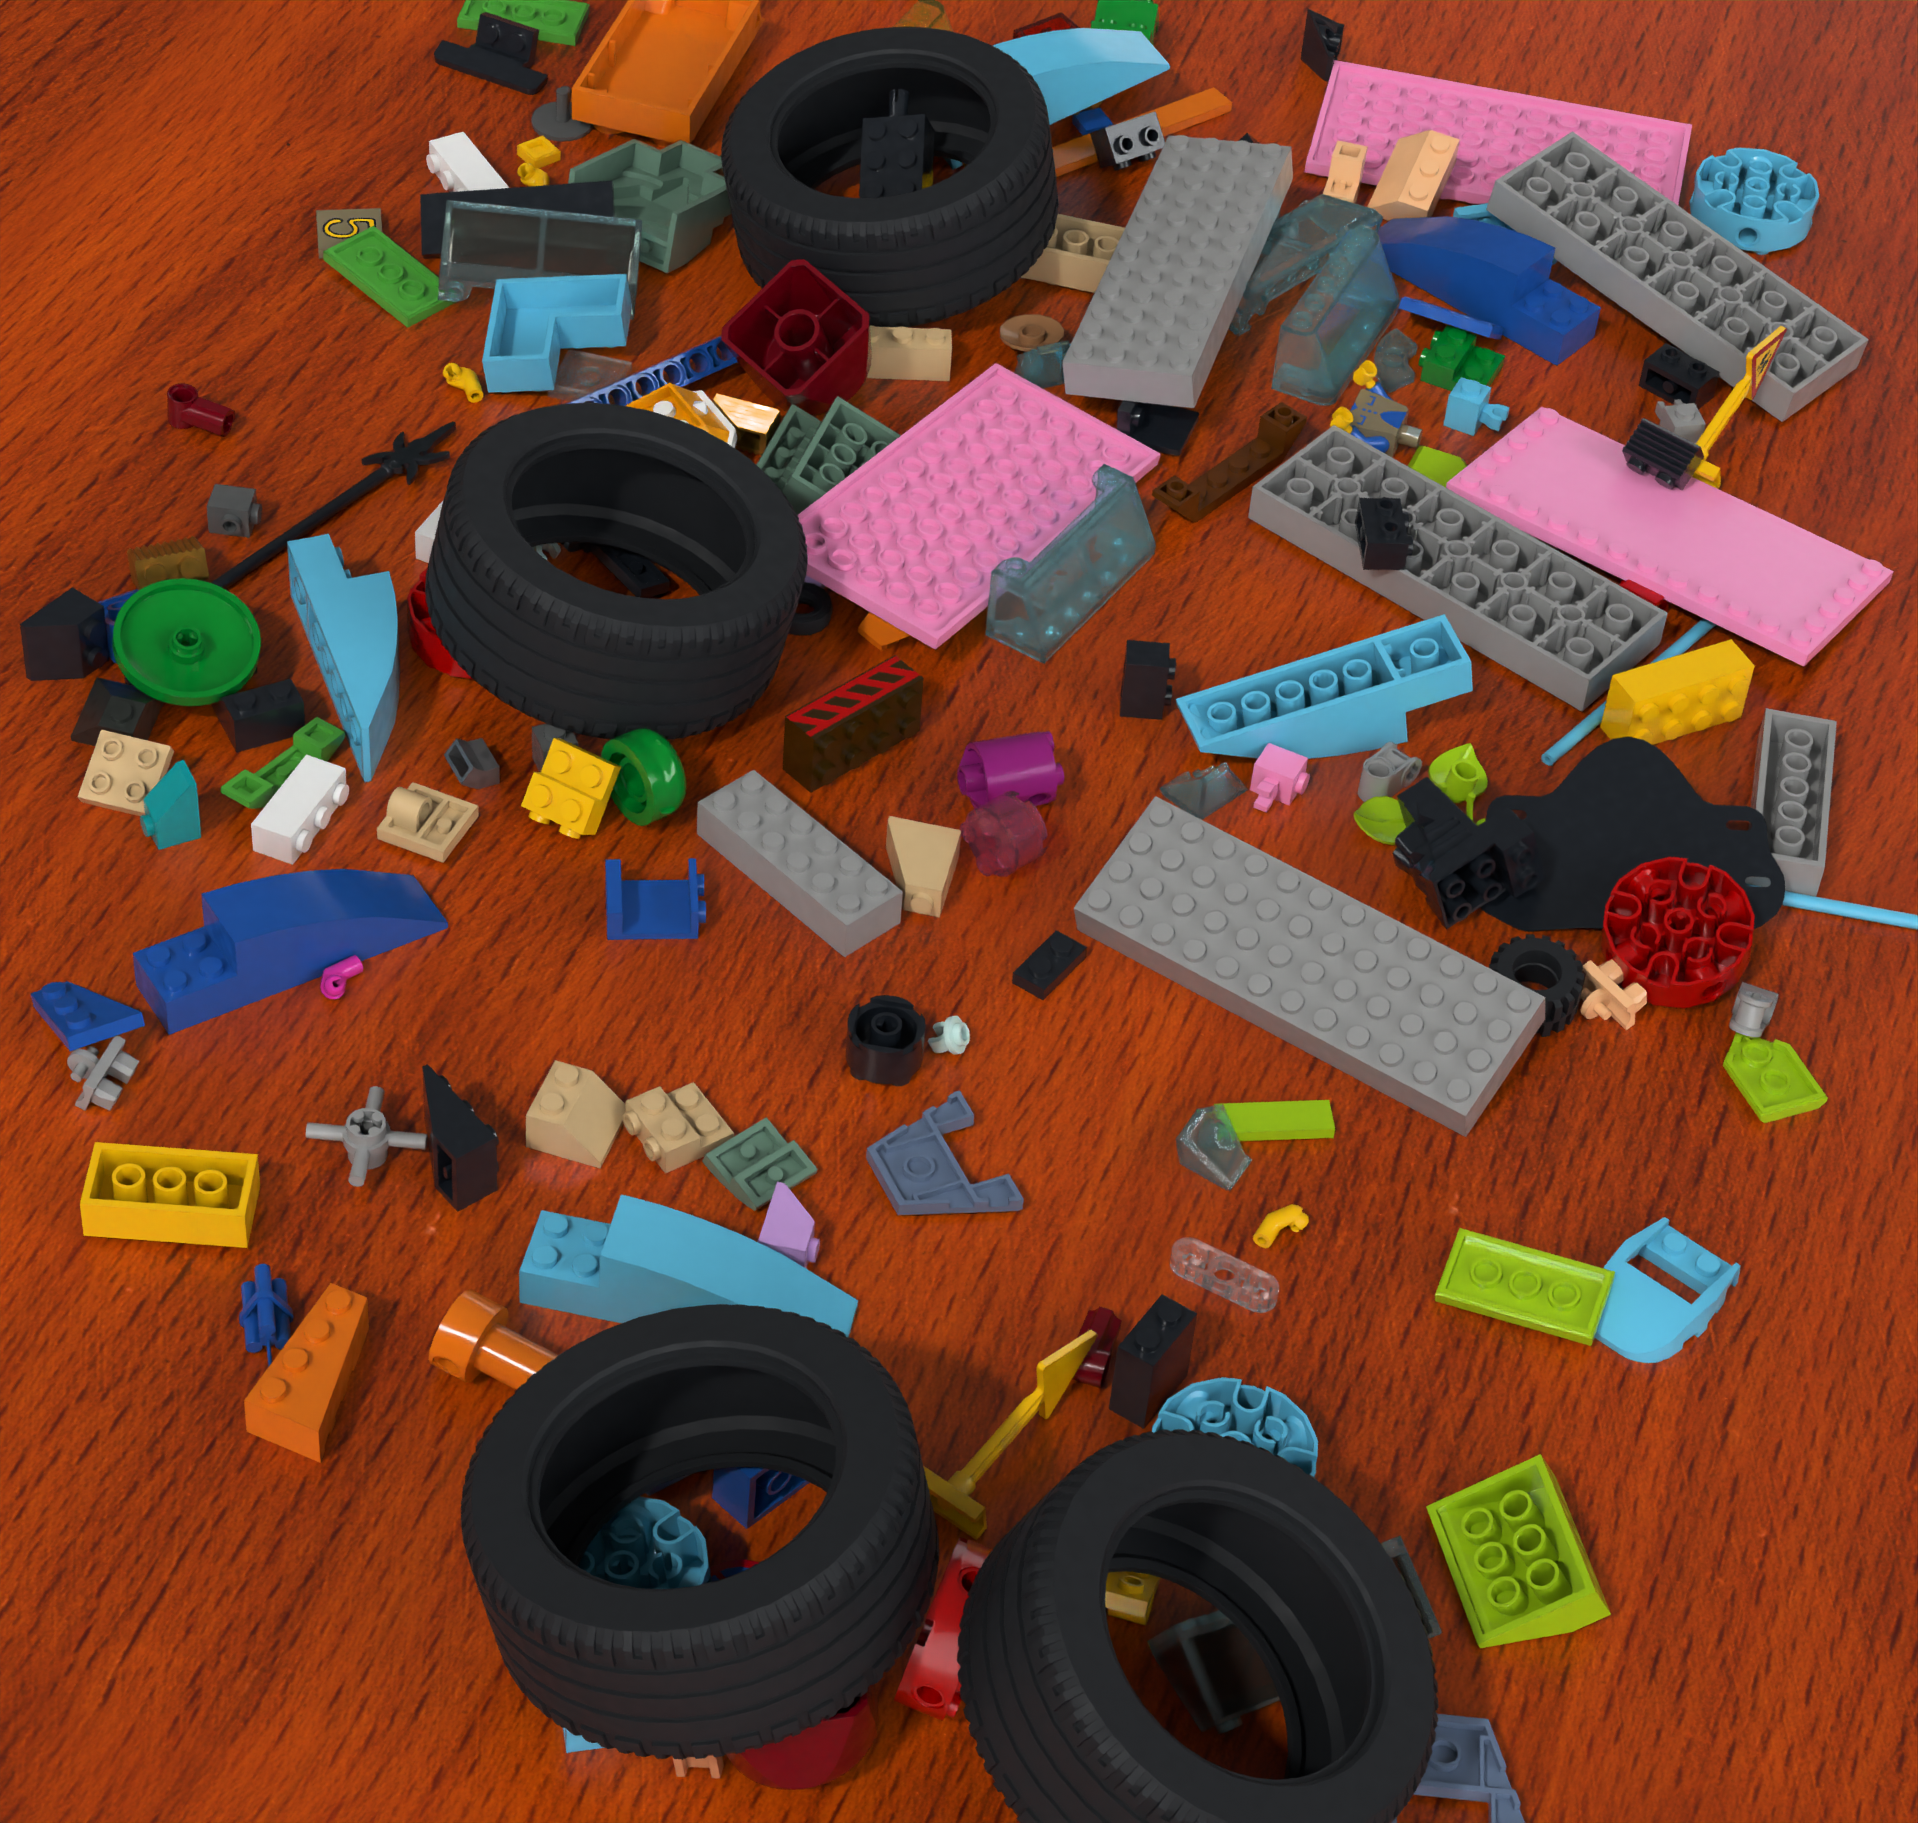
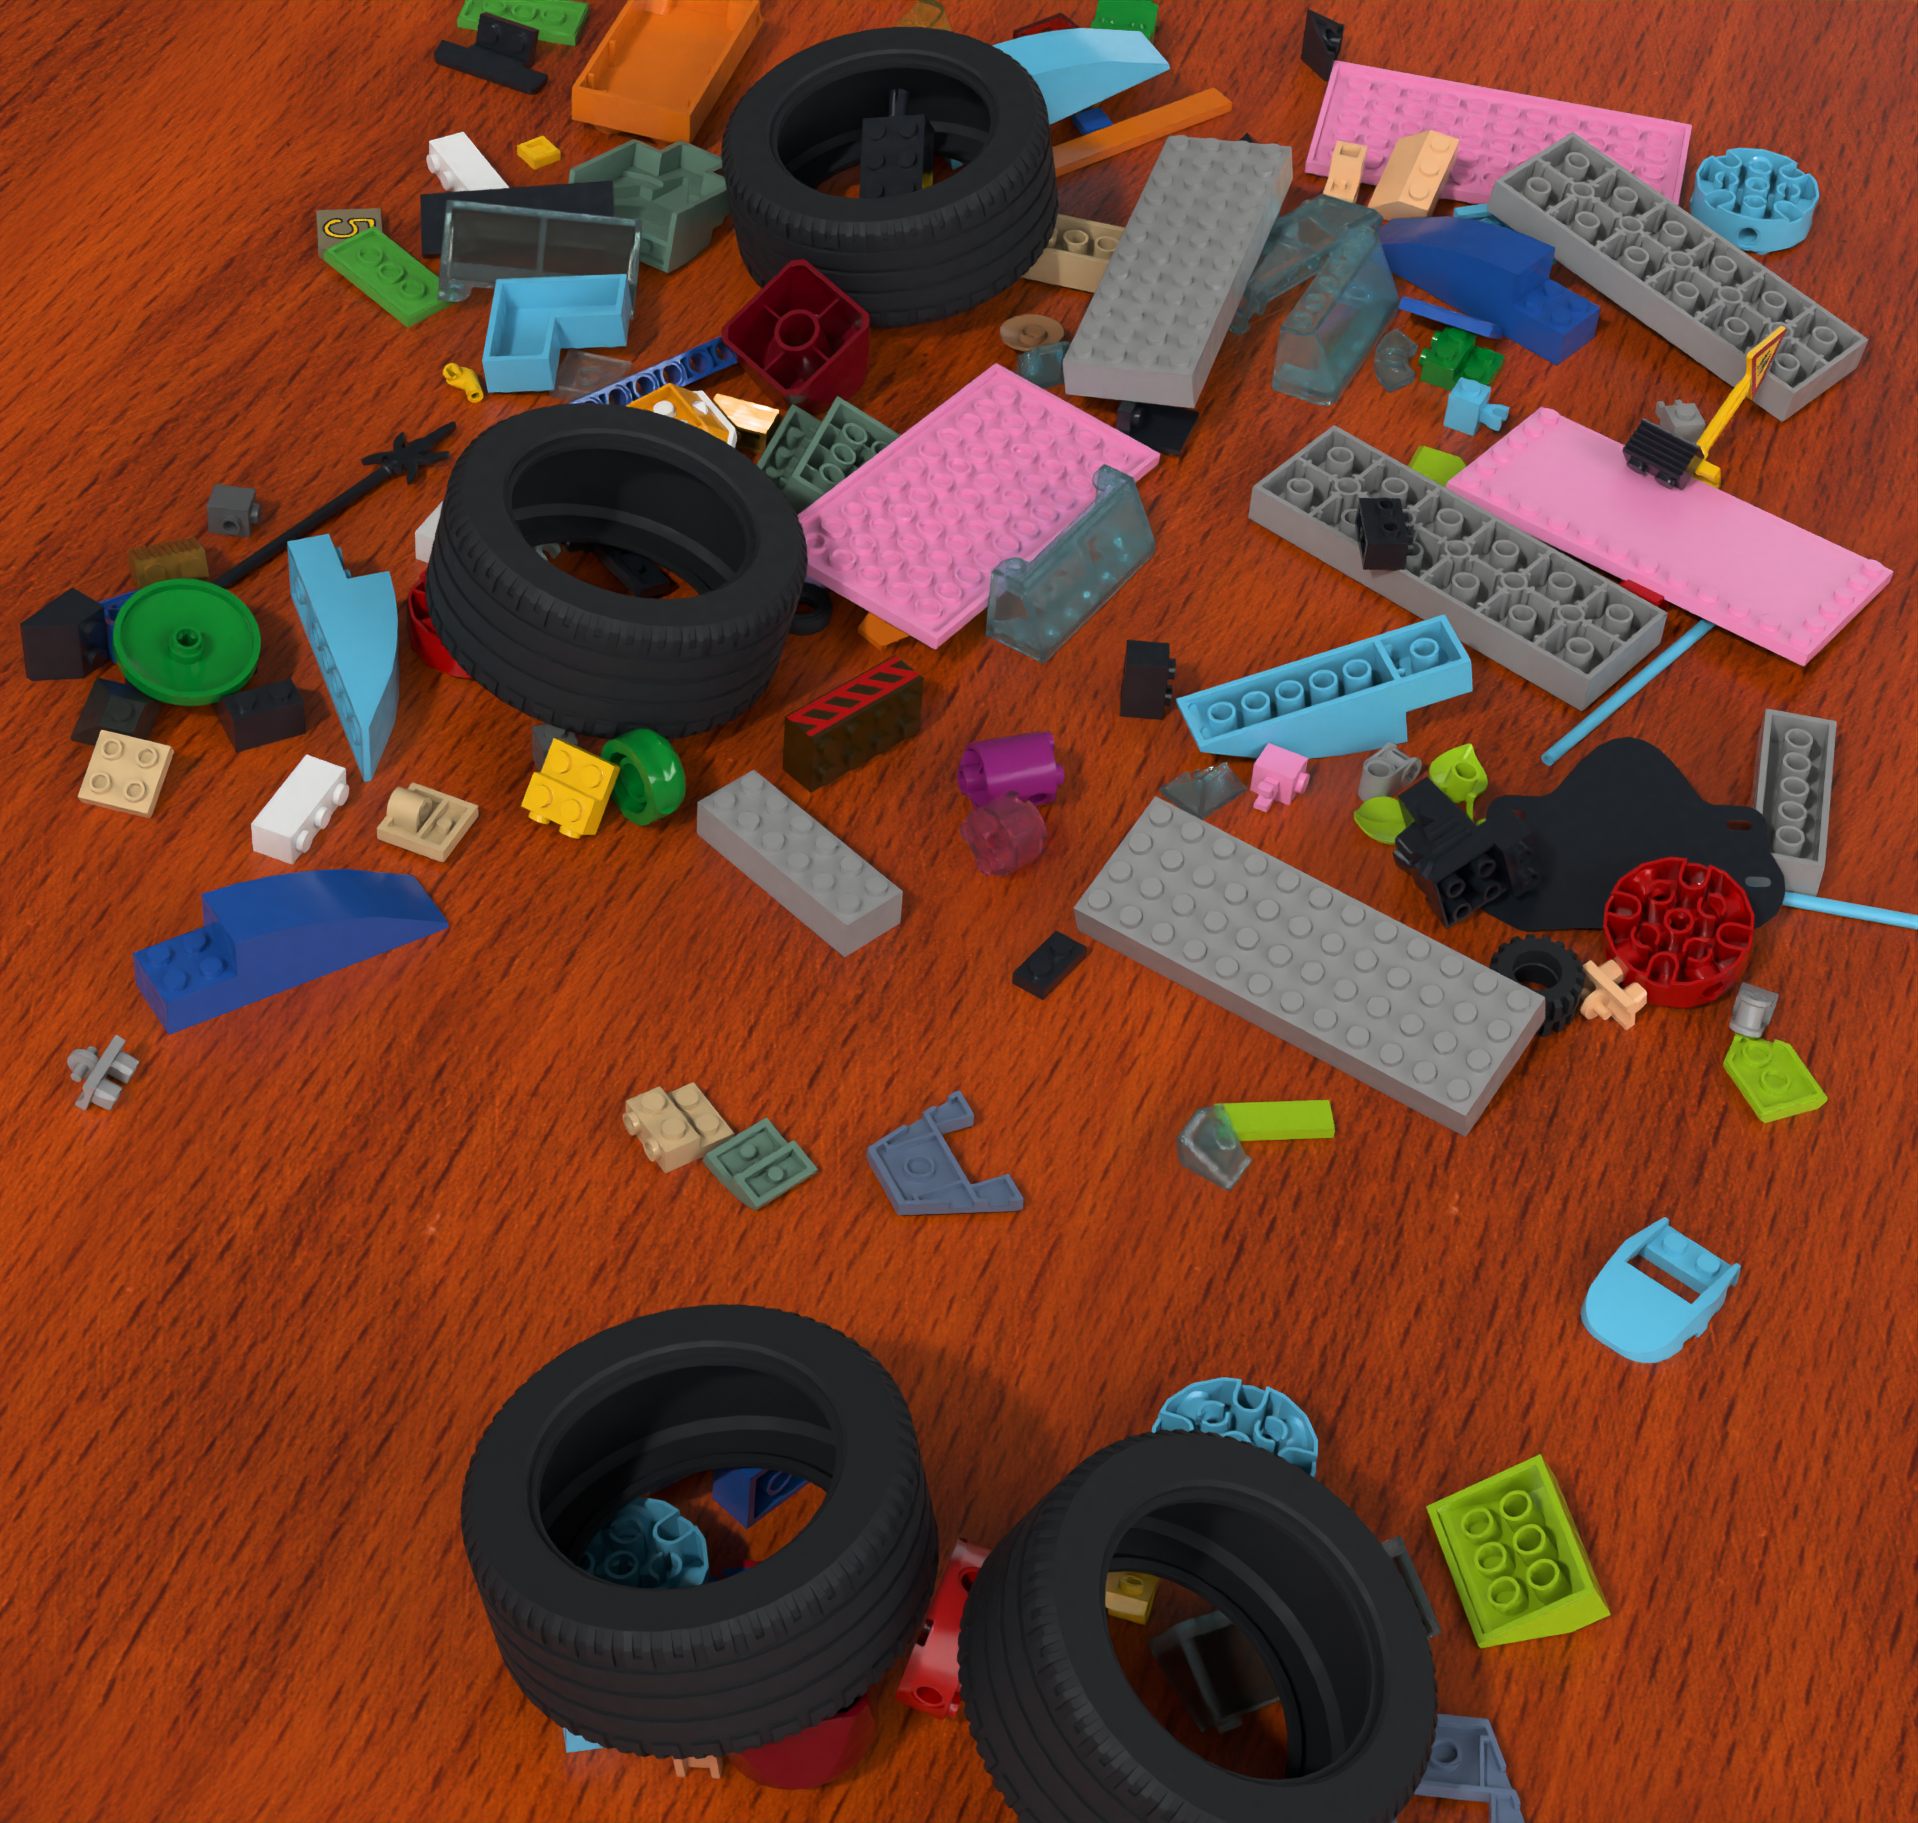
blue wing [30,981,145,1051] -> none
yellow brick [80,1142,260,1248] -> none
teal slope [140,760,201,850] -> none
dark red piece [167,383,235,437] -> none
bright green slope [221,717,345,809] -> none
blue piece [239,1264,294,1367] -> none
orange wedge [244,1283,369,1463] -> none
light grey bar [306,1086,428,1187] -> none
dark pink arm [320,955,363,999] -> none
black slope [422,1064,499,1212] -> none
orange piece [428,1289,558,1390] -> none
flat silver piece [444,738,500,789] -> none
yellow arm [517,163,549,187] -> none
medium azure slope [519,1194,858,1338] -> none
tan slope [526,1060,626,1169] -> none
dark grey shield [531,86,593,141] -> none
blue panel [605,858,706,940] -> none
lavender slope [758,1182,820,1269] -> none
black brick [846,995,926,1086] -> none
tan slope [867,325,952,381] -> none
tan slope [886,816,962,917] -> none
yellow piece [923,1330,1098,1540] -> none
light aqua plate [928,1016,970,1055] -> none
dark red piece [1071,1307,1122,1388] -> none
brick [1090,111,1165,171] -> none
black brick [1109,1294,1197,1429] -> none
reddish brown slope [1152,402,1307,522] -> none
clear beam [1170,1237,1279,1313] -> none
yellow arm [1253,1204,1309,1248] -> none
torso [1330,360,1423,458] -> none
lime tile [1435,1228,1615,1346] -> none
yellow brick [1600,639,1755,745] -> none
black brick [1639,343,1720,410] -> none

